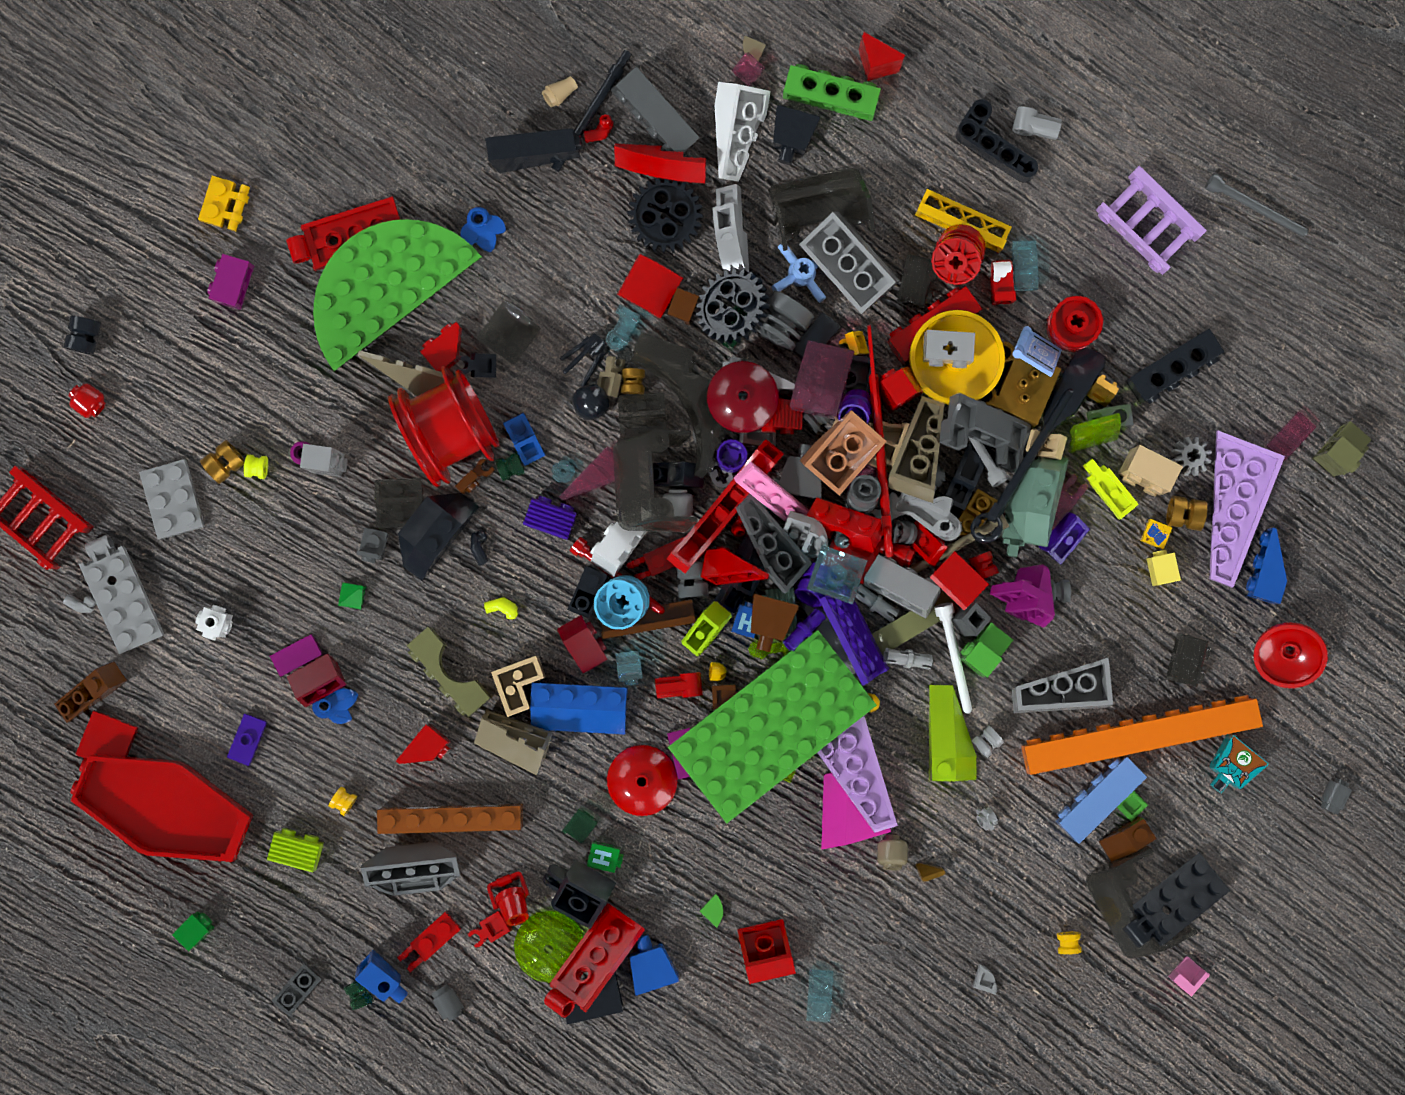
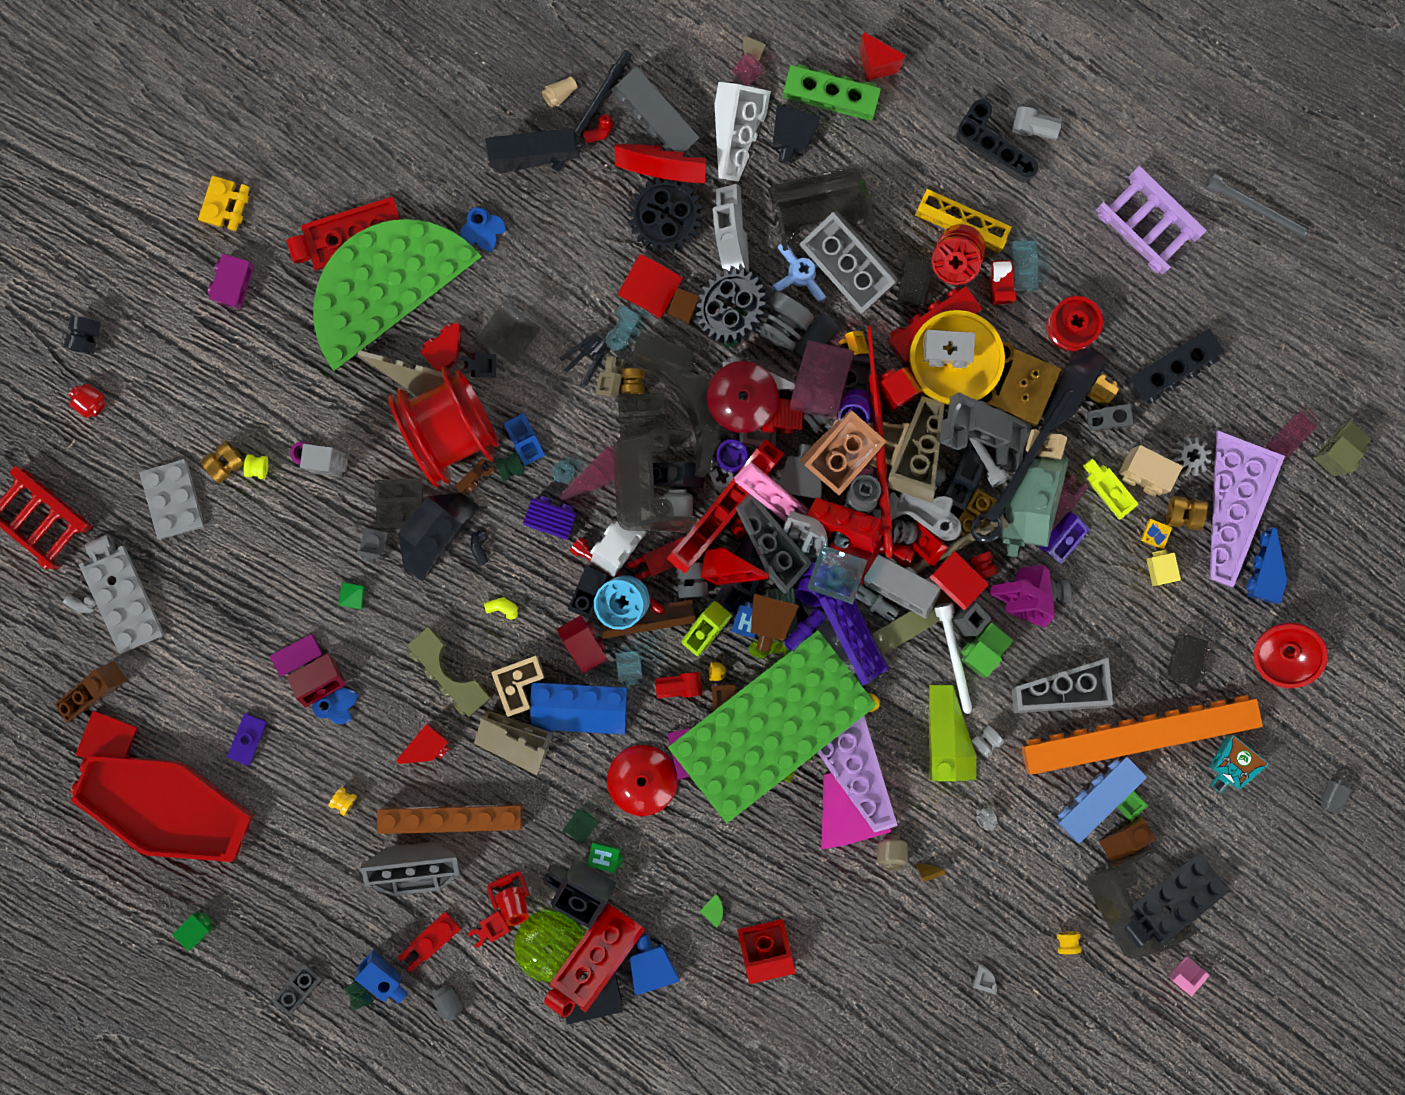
white brick [196,605,233,640] -> none
lime brick [267,828,324,872] -> none
black hair [572,384,609,420] -> none
clear light blue slope [806,969,833,1023] -> none
light grey pin [883,648,933,670] -> none
light blue piece [1013,326,1062,377] -> none
clear neon green slope [1069,413,1121,452] -> none

